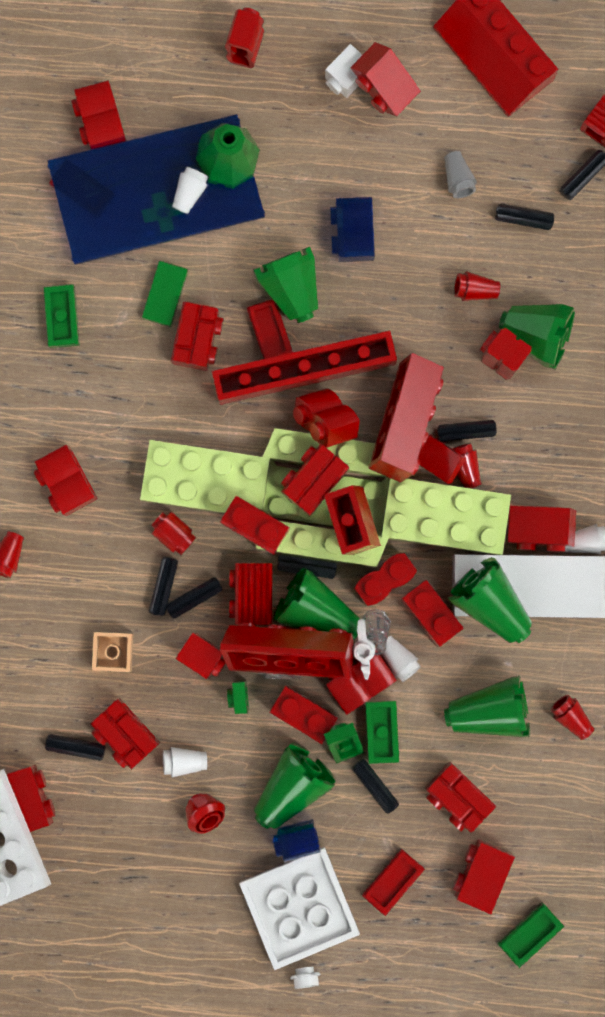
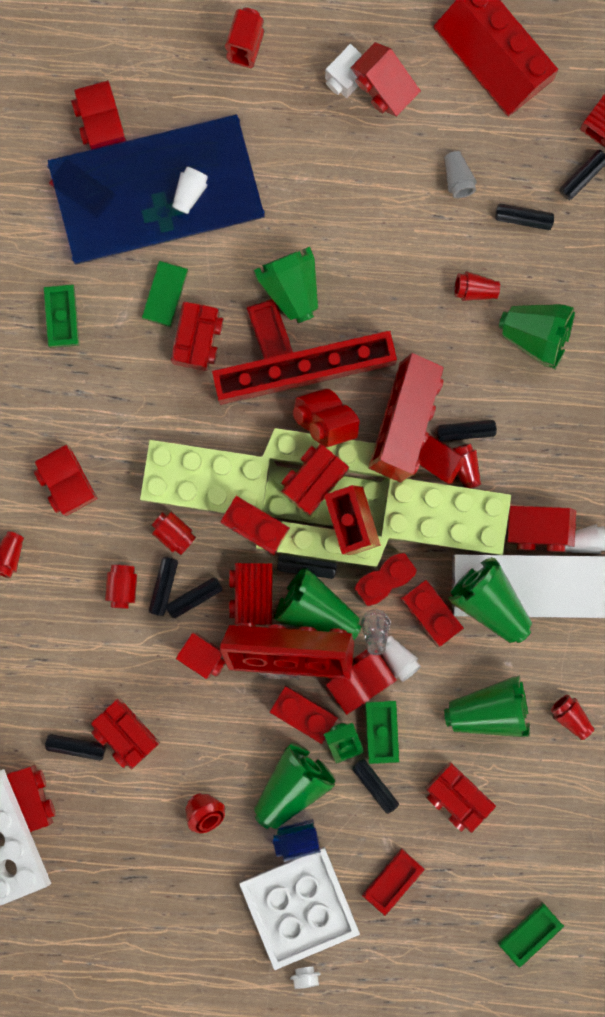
light nougat piece [92,632,134,672] -> none
white cone [163,747,207,778] -> none
green cone [196,123,260,189] -> none
green plate [227,680,249,714] -> none
clear blue brick [330,197,375,262] -> none
white piece [353,619,376,680] -> none
red brick [452,839,515,915] -> none
red brick [480,328,532,380] -> none
none -> red brick [105,565,138,609]

